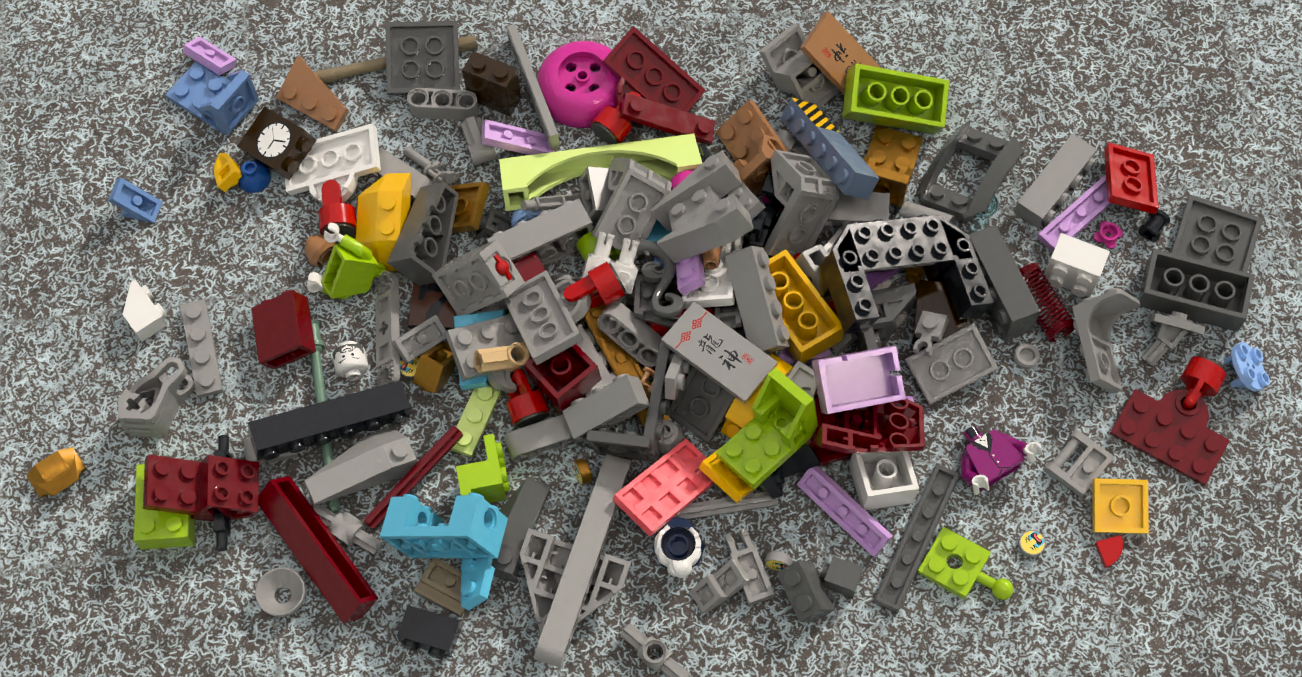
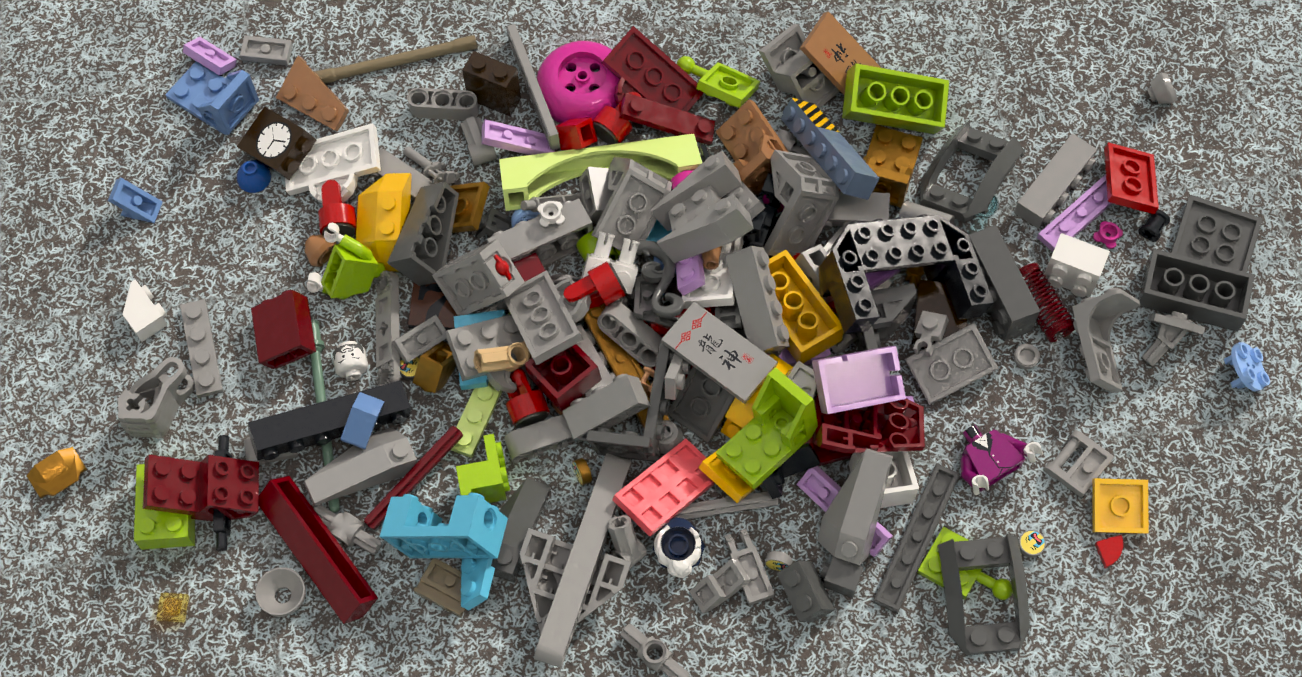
yellow plate [213,153,242,192] -> none
dark grey plate [385,21,460,95] -> none
black brick [397,605,462,659] -> none
dark red plate [1109,356,1230,486] -> none
none -> clear yellow plate [156,593,189,623]
none -> light grey plate [240,35,293,66]
none -> medium blue slope [340,392,385,449]
none -> white plate [538,201,565,227]
none -> red brick [555,117,598,150]
none -> light grey piece [608,515,647,569]
none -> lime plate [676,56,760,108]
none -> light grey wedge [817,448,893,565]
none -> dark grey wedge [937,533,1030,656]
none -> light grey cone [1147,72,1177,104]

